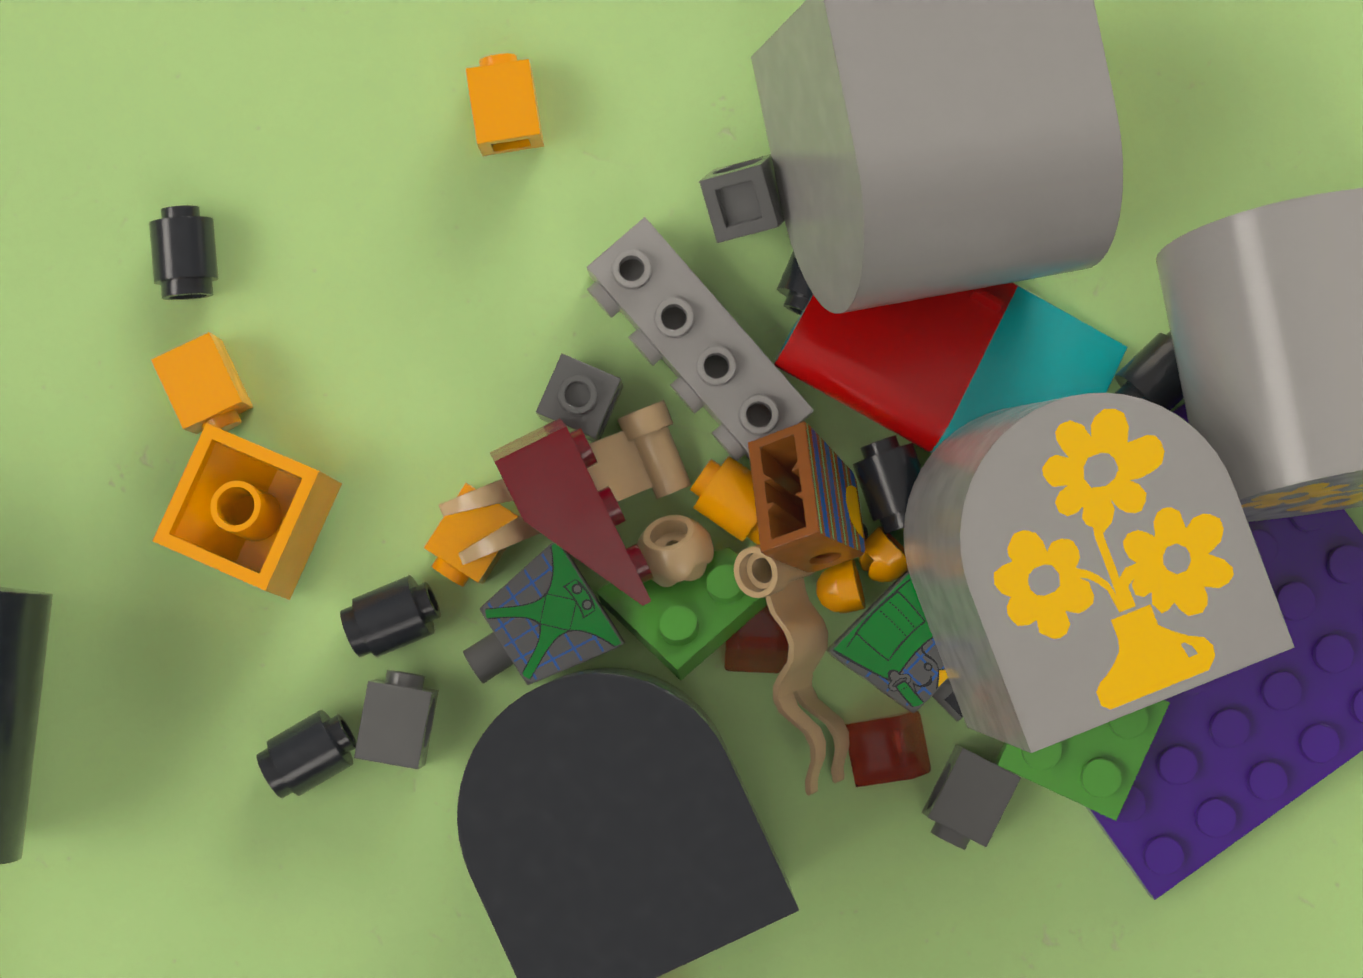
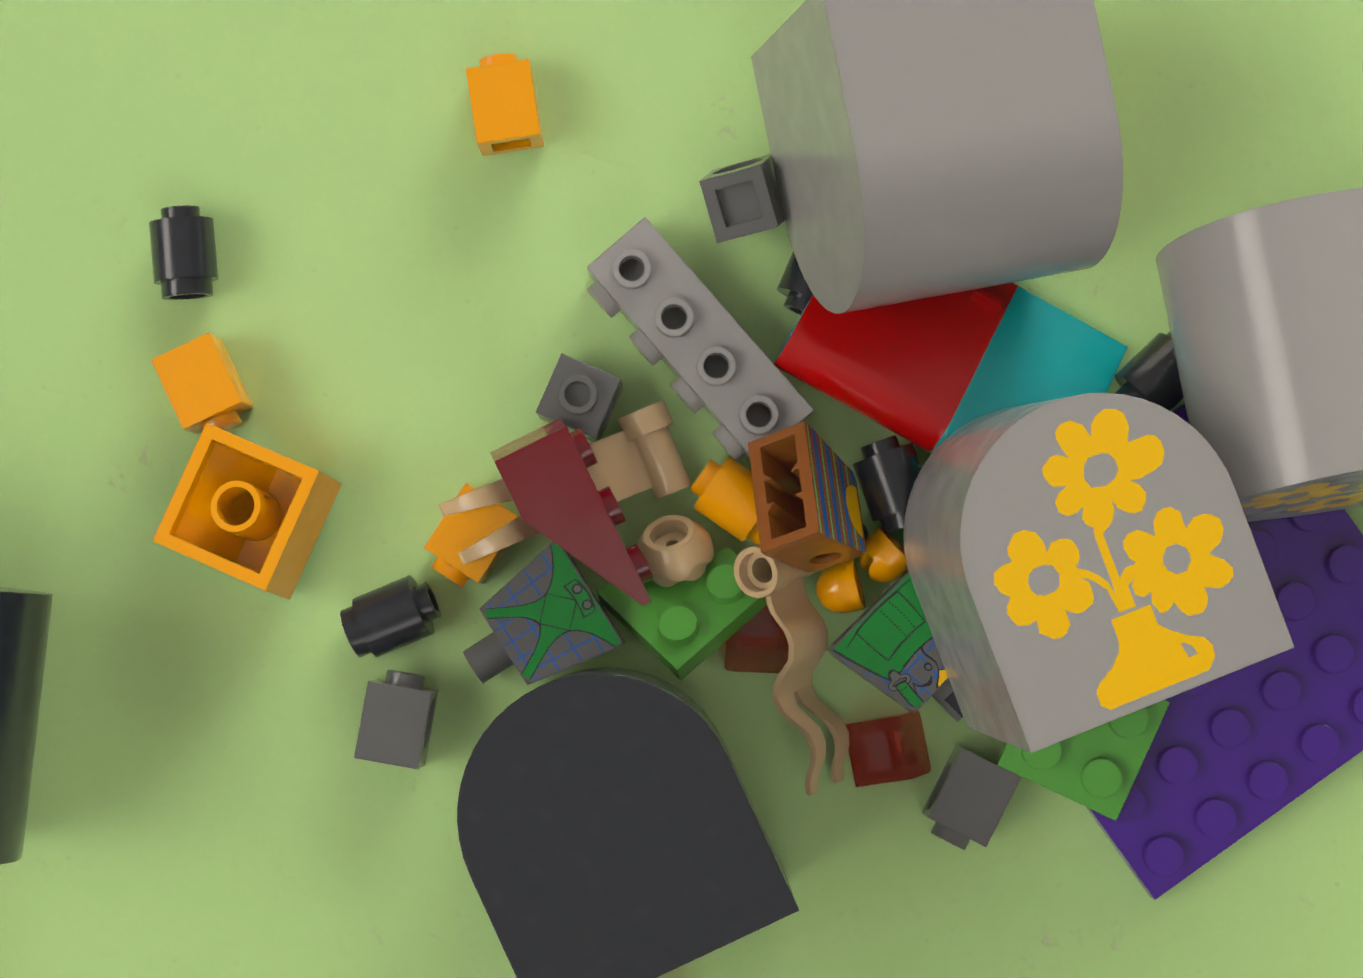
black brick [256,710,357,798] -> none

